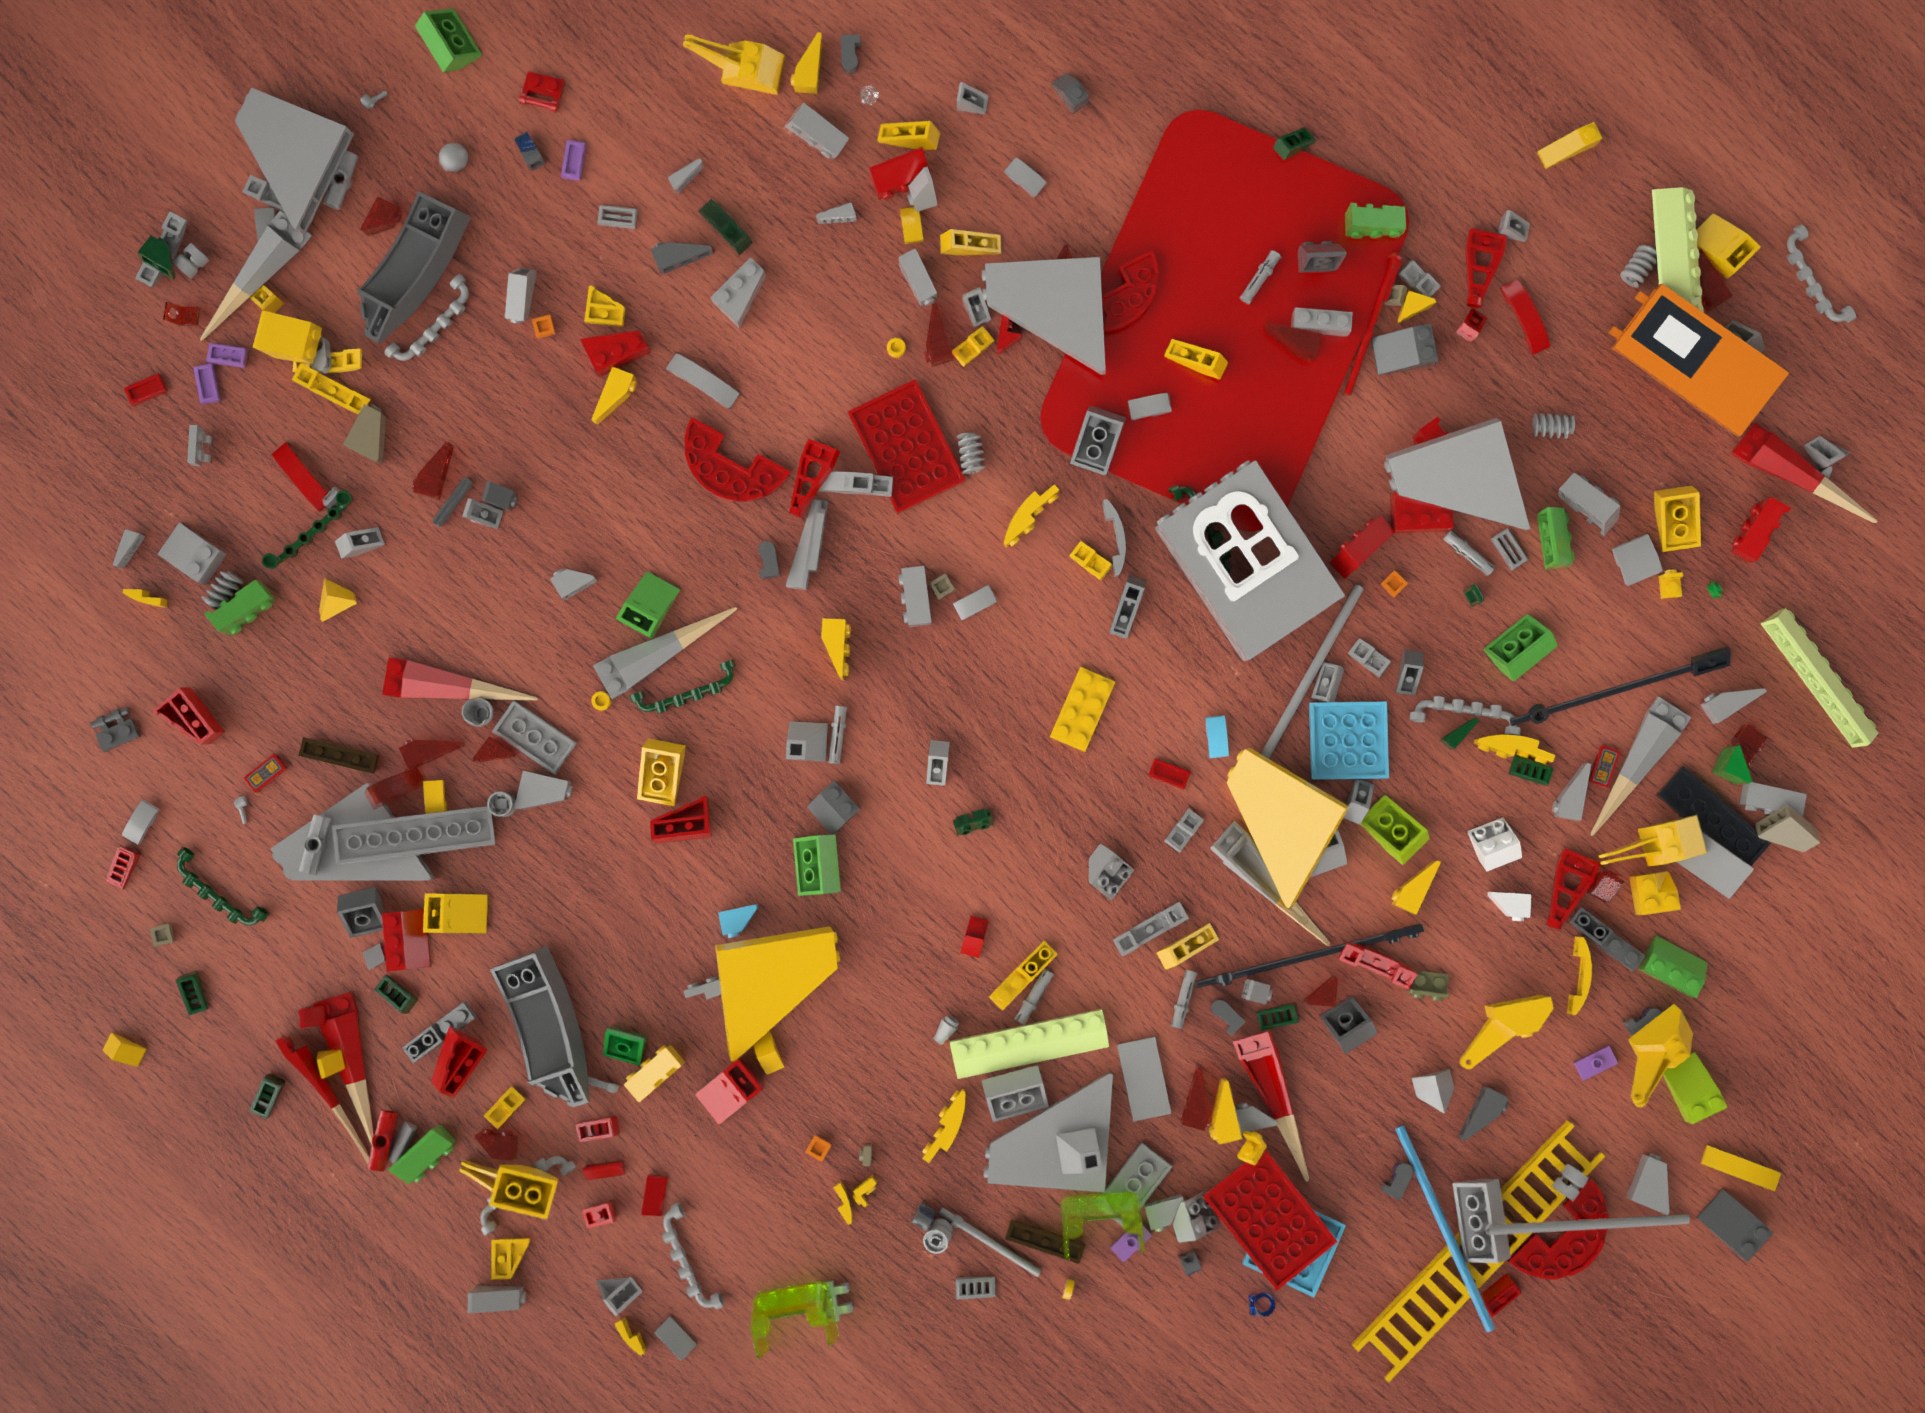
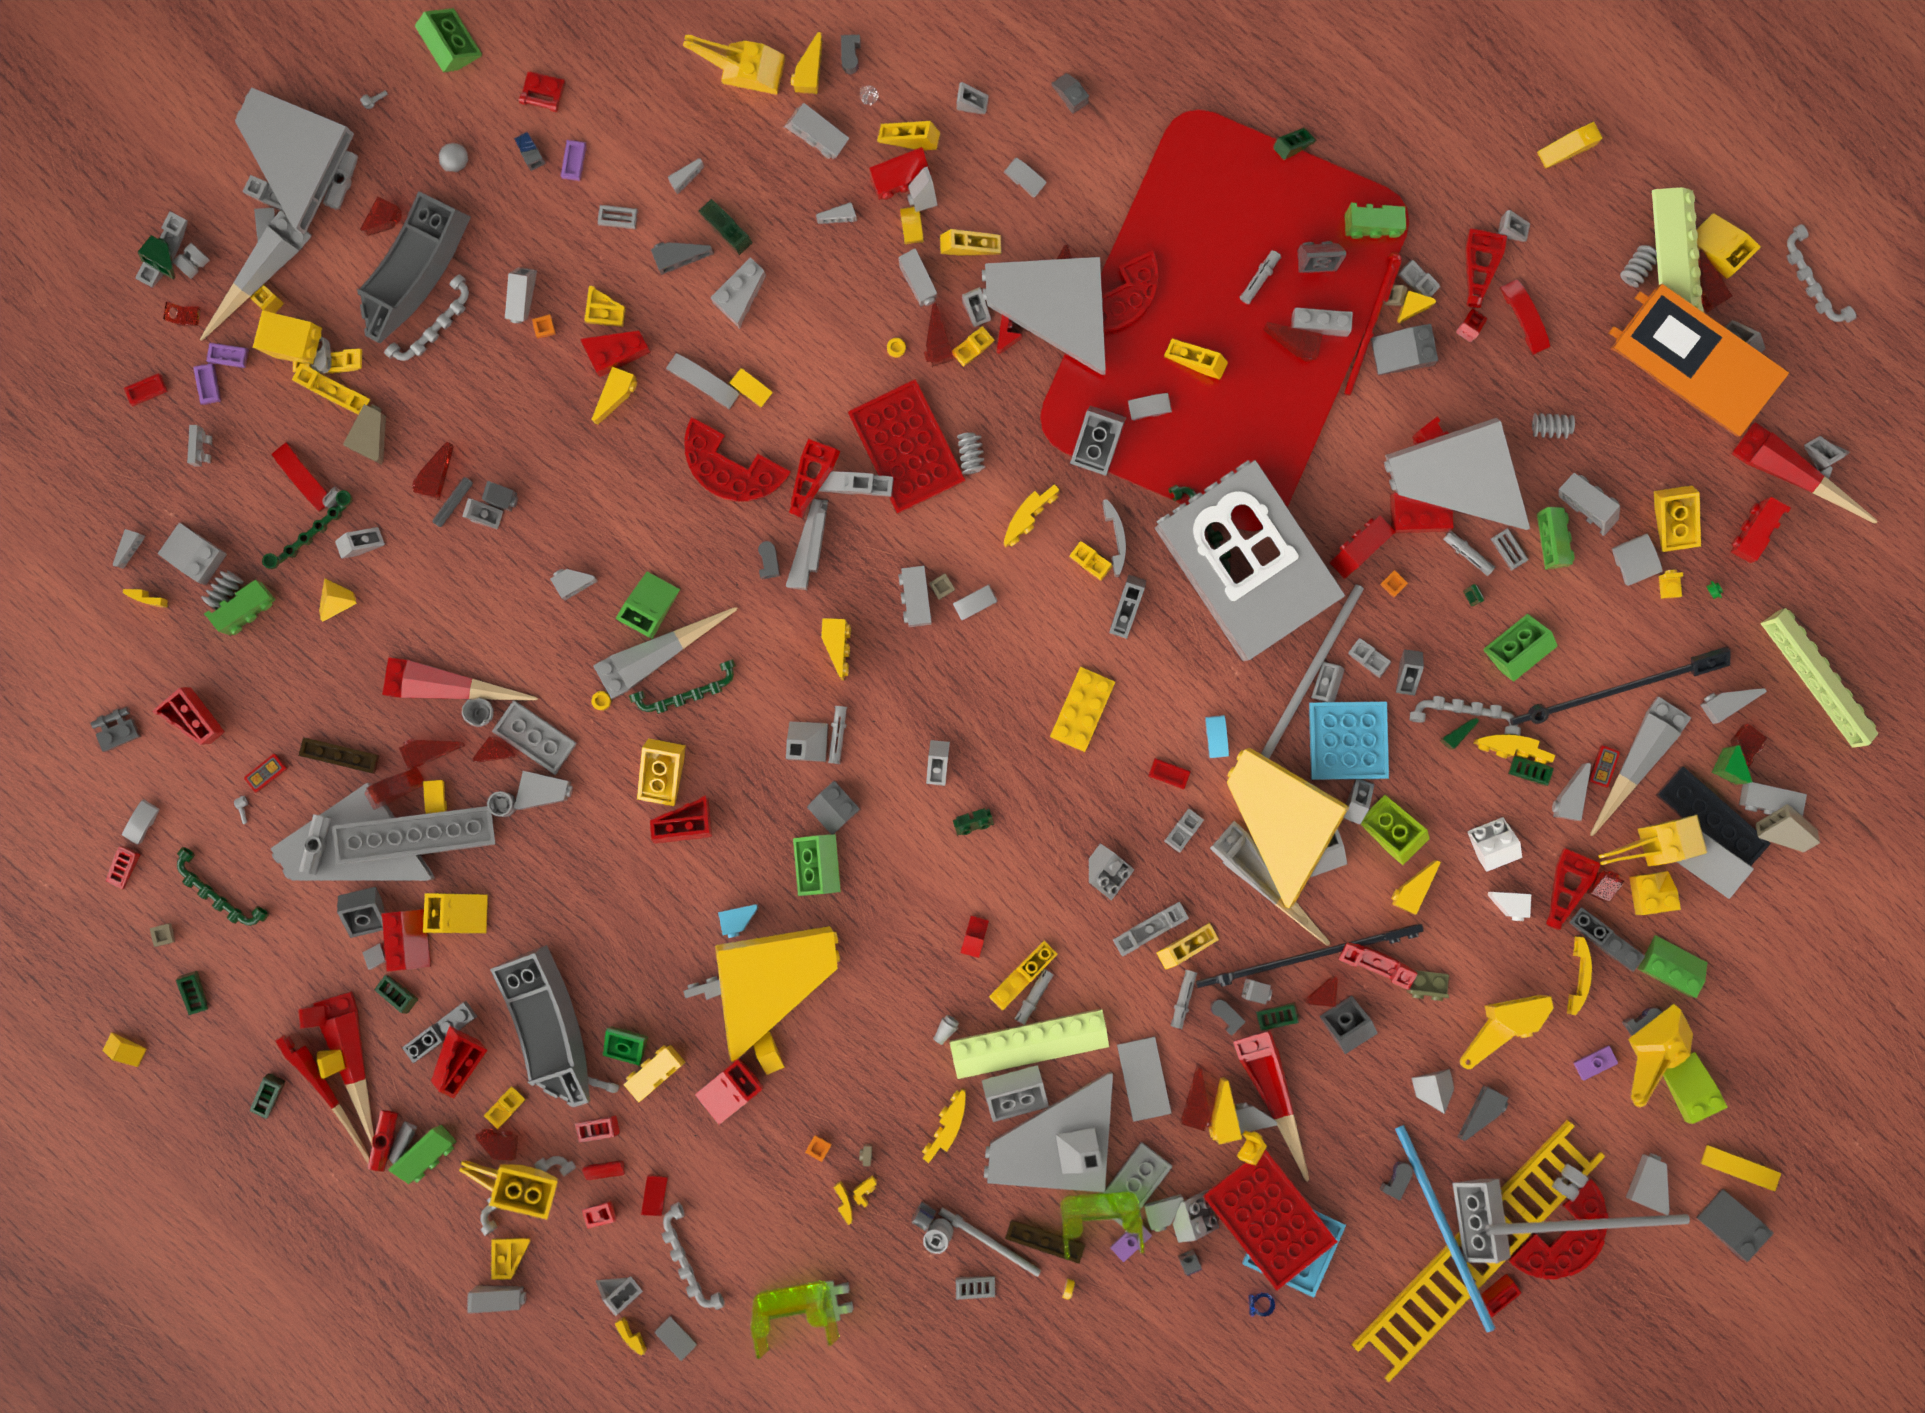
none -> yellow slope [729,368,773,407]

